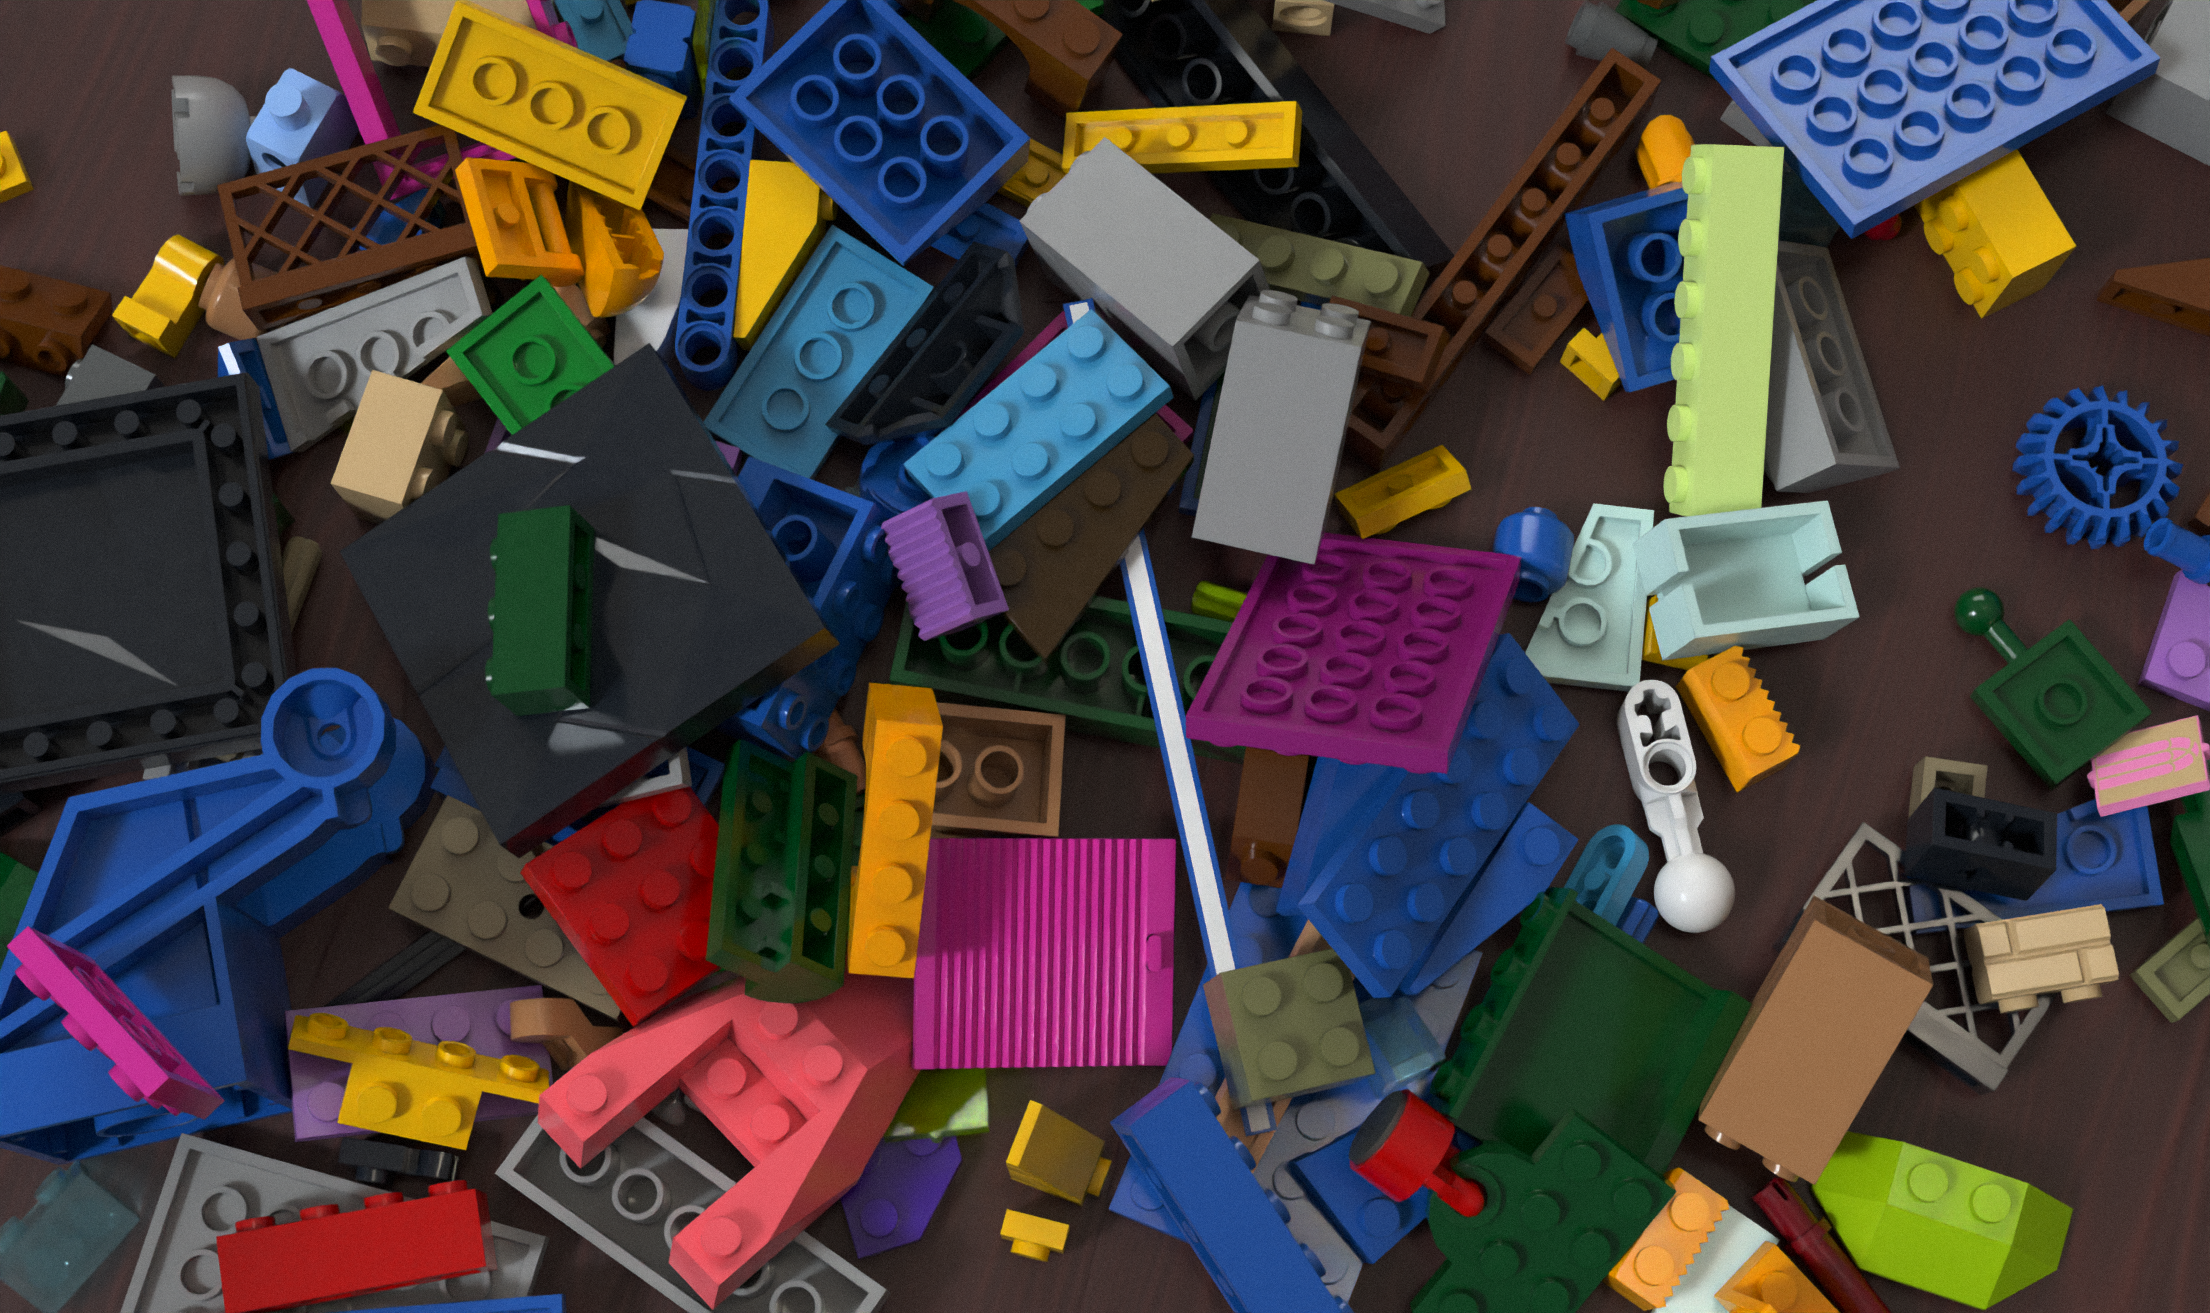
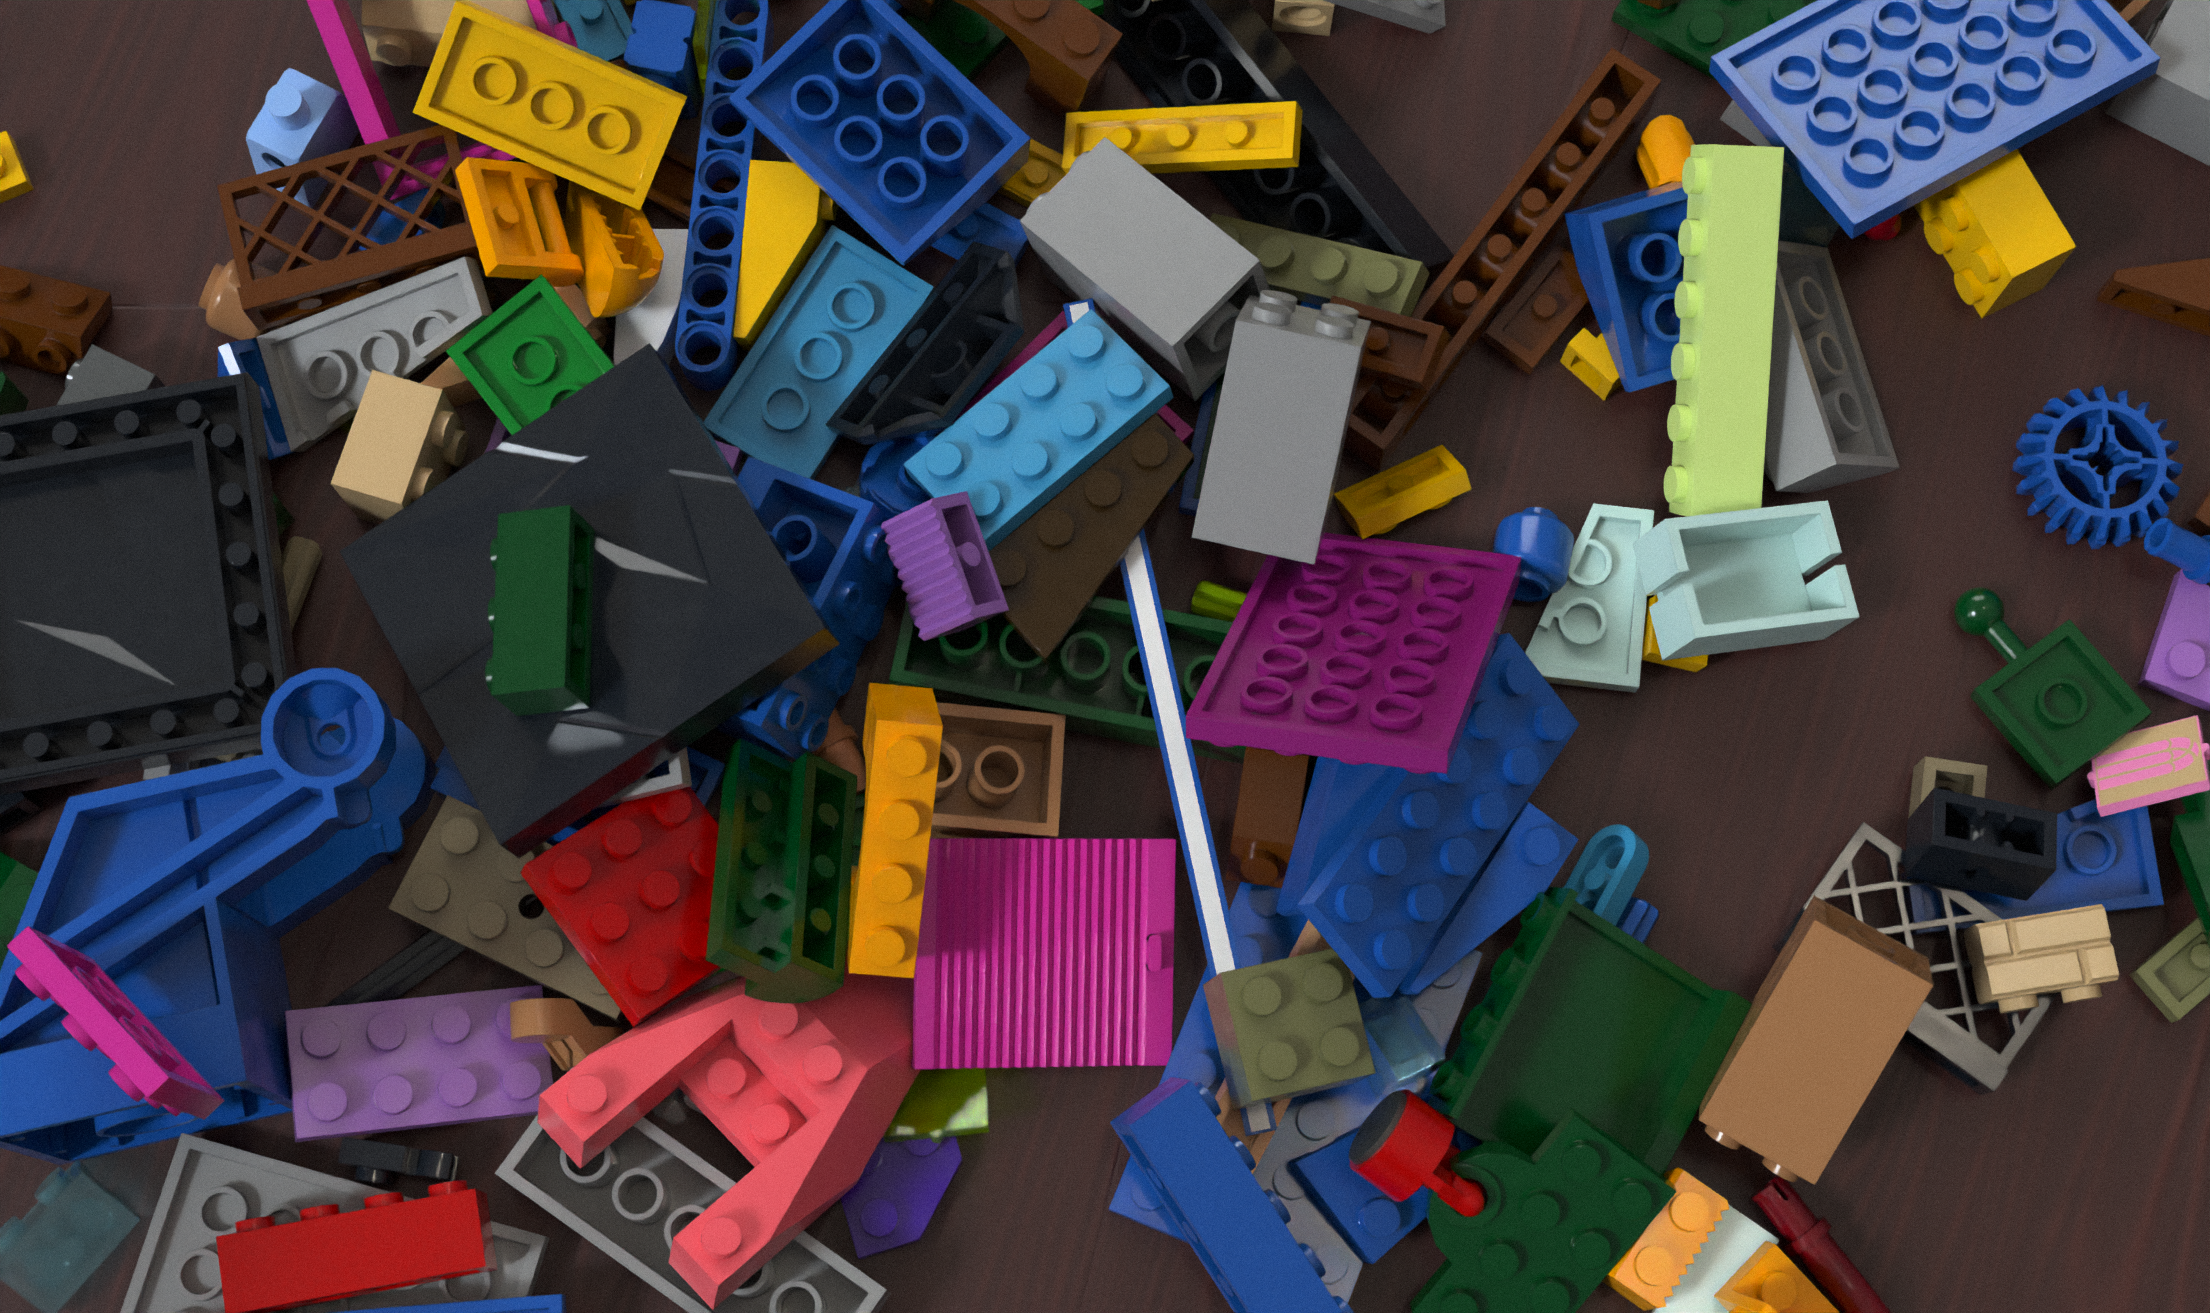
yellow leg [112,234,224,359] -> none
light grey cylinder [171,75,257,196] -> none
yellow bracket [288,1013,549,1150] -> none
yellow plate [1000,1209,1070,1262] -> none
yellow slope [1006,1100,1112,1207] -> none
dark grey cone [1565,0,1658,69] -> none
white beam [1616,680,1735,933] -> none
light orange brick [1676,645,1800,792] -> none
lime wedge [1808,1131,2073,1310] -> none

